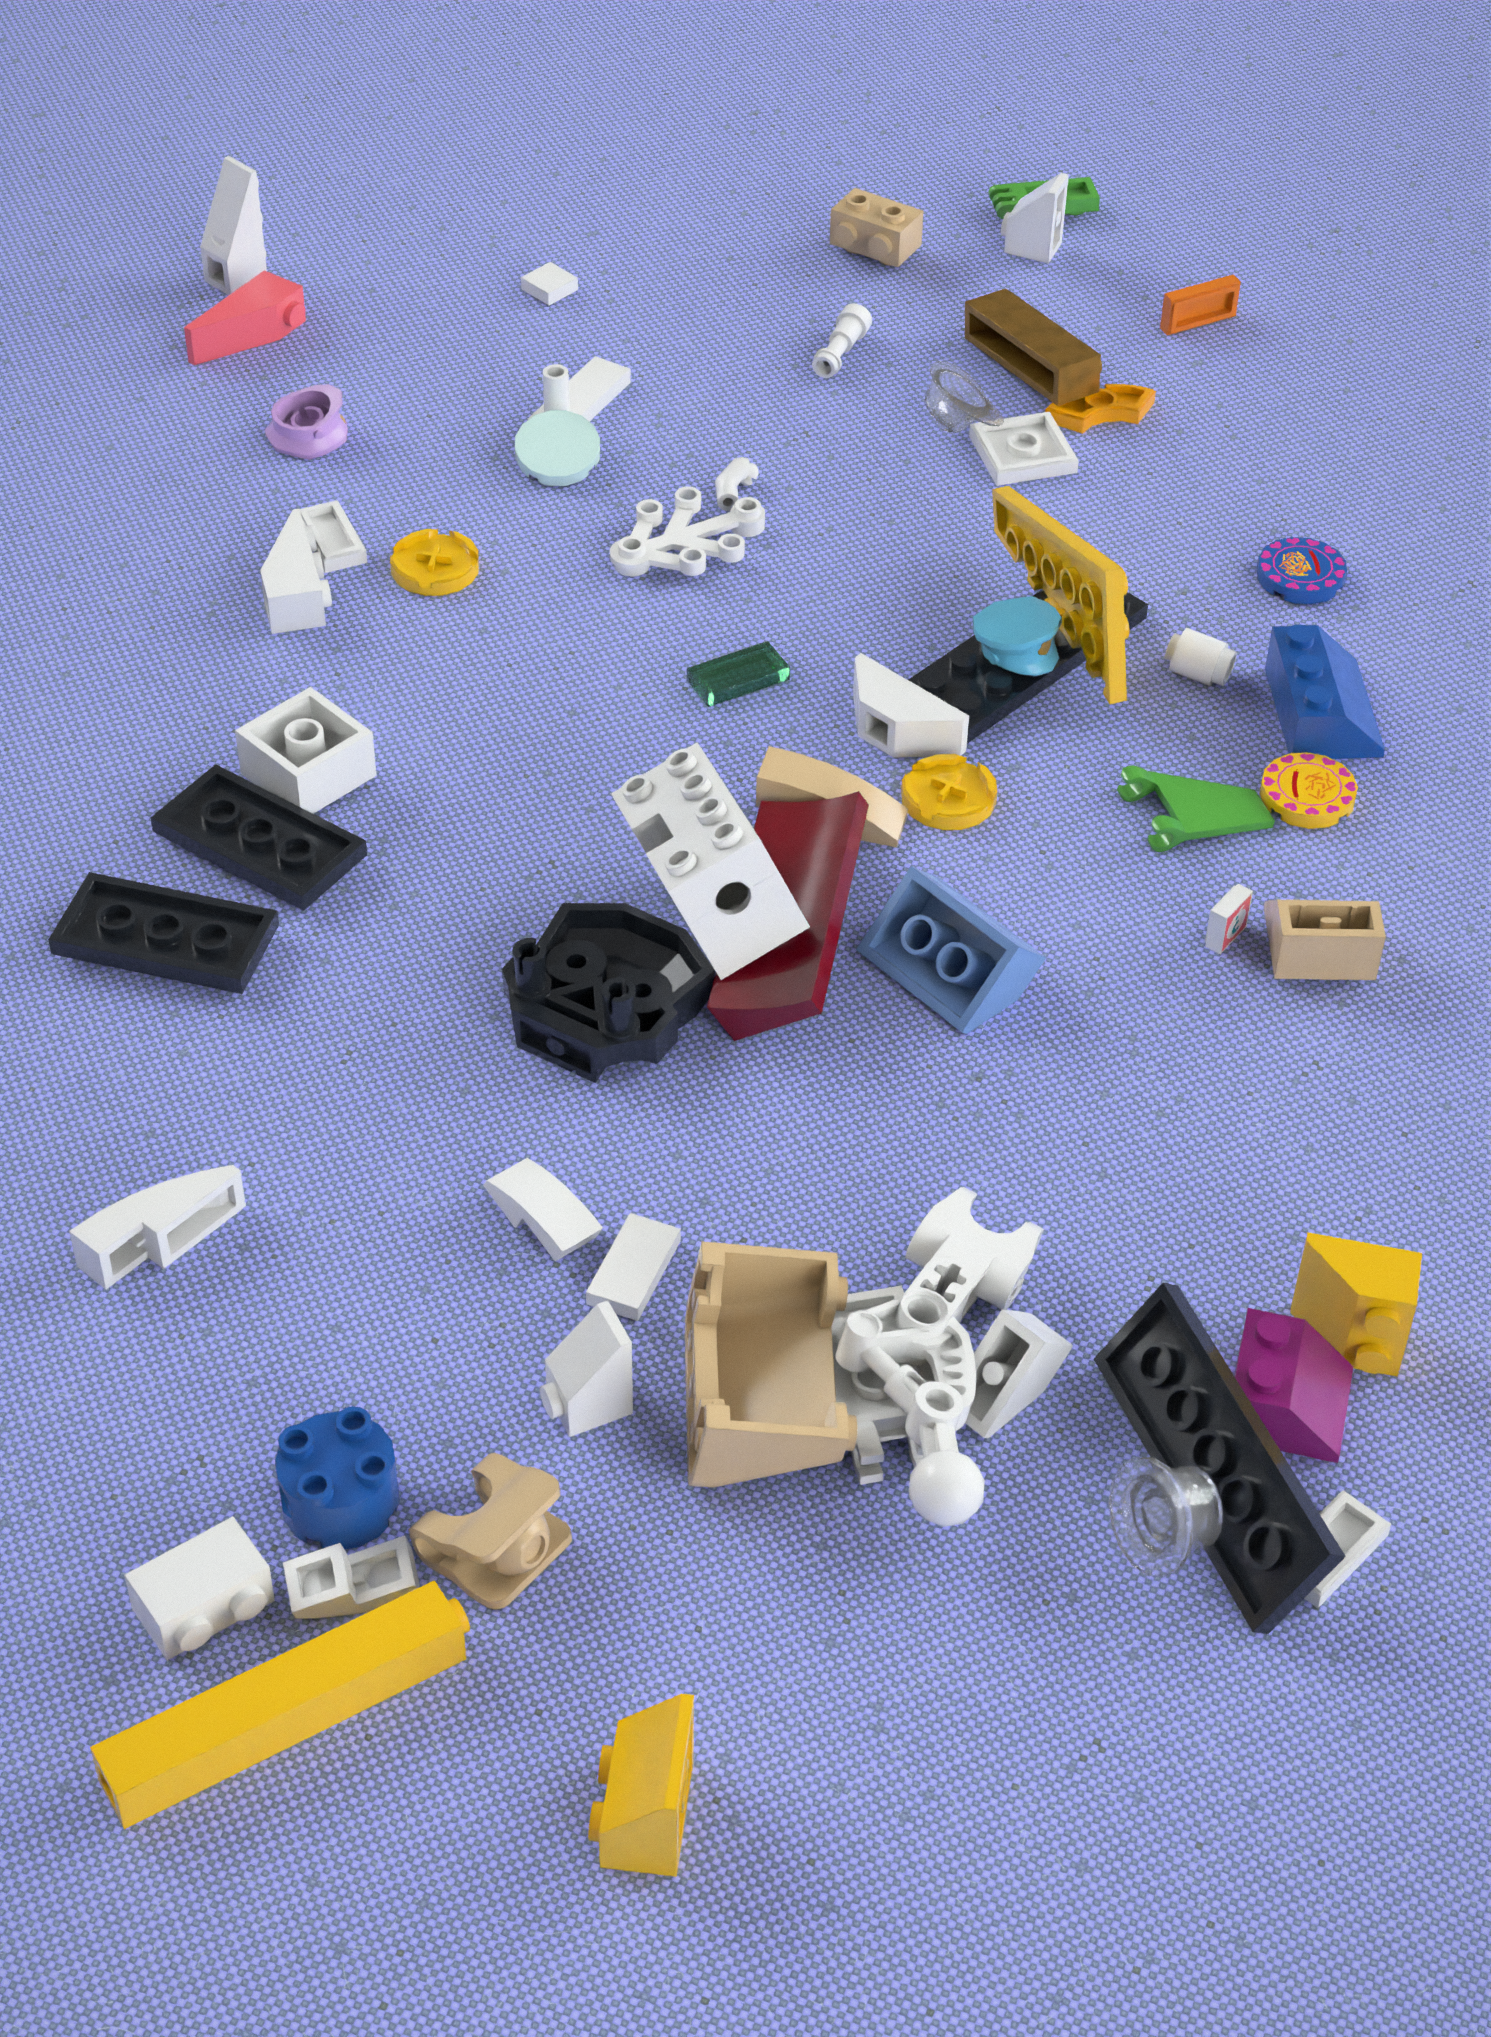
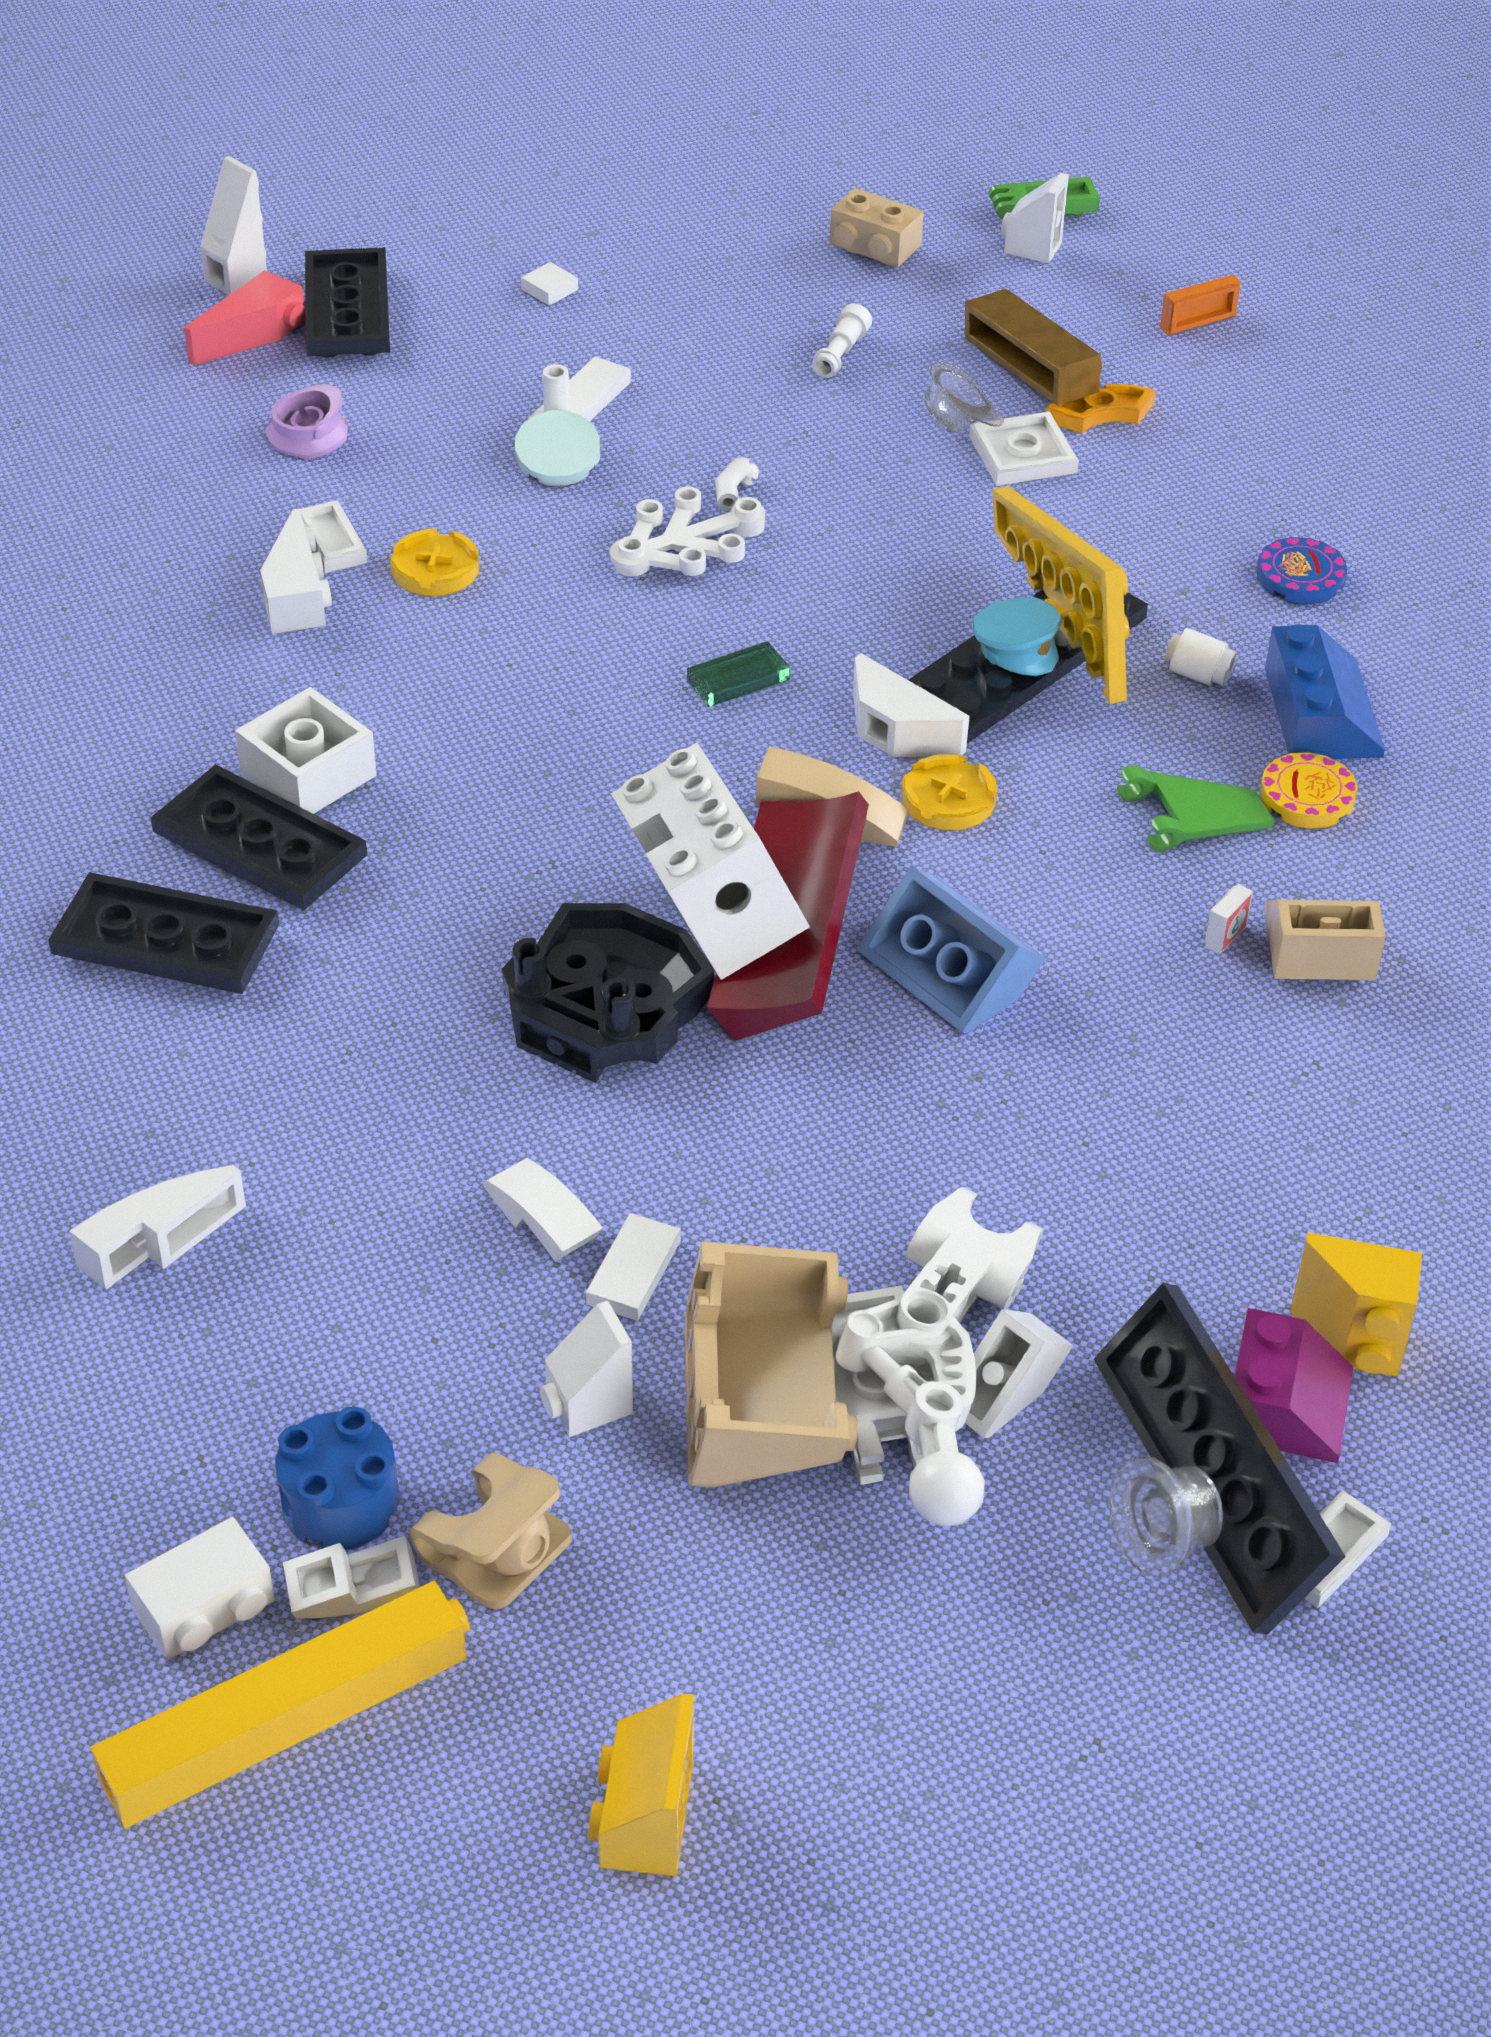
none -> black plate [305,247,390,358]

